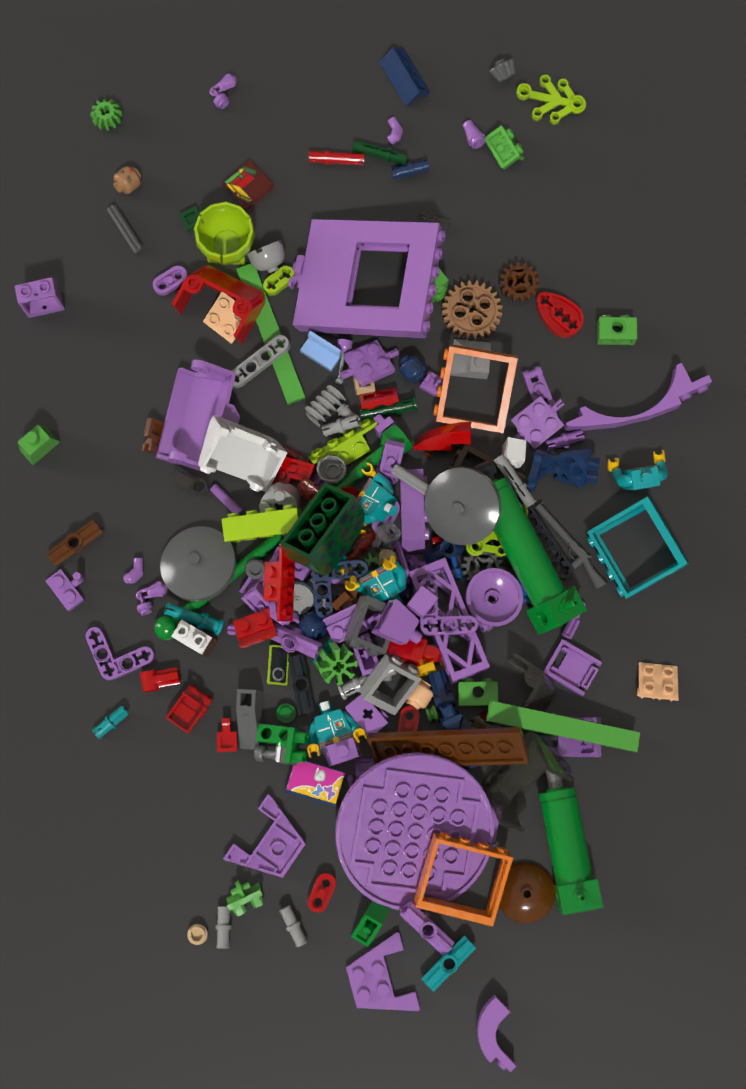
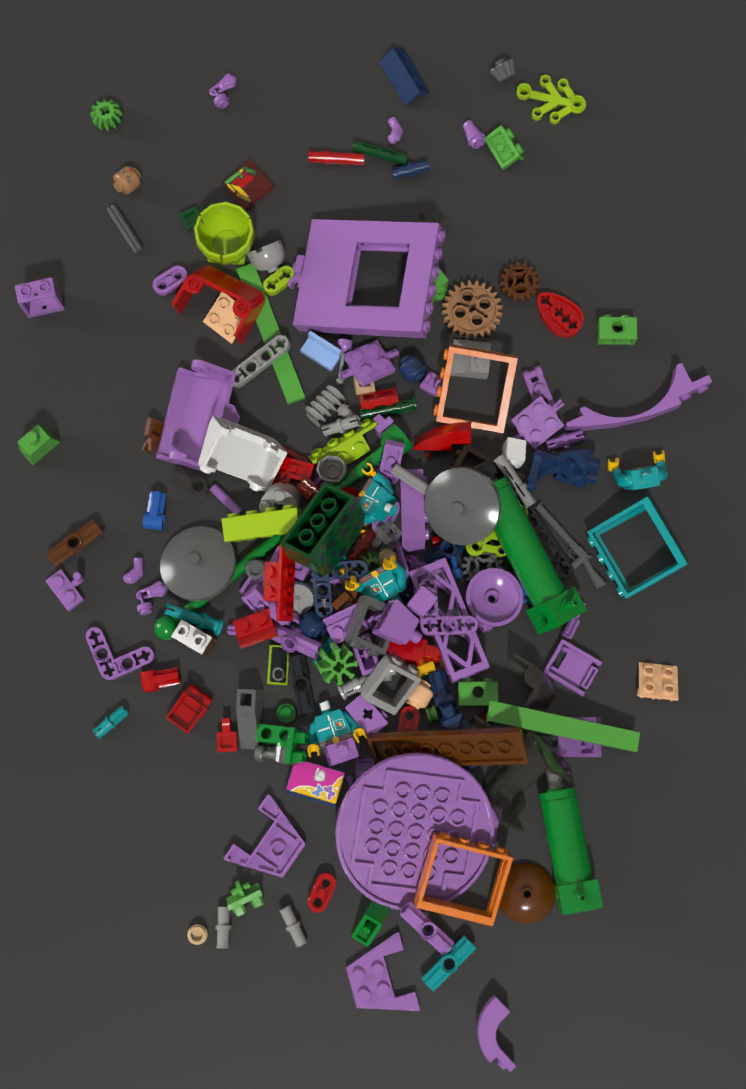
none -> blue piece [143,491,167,531]

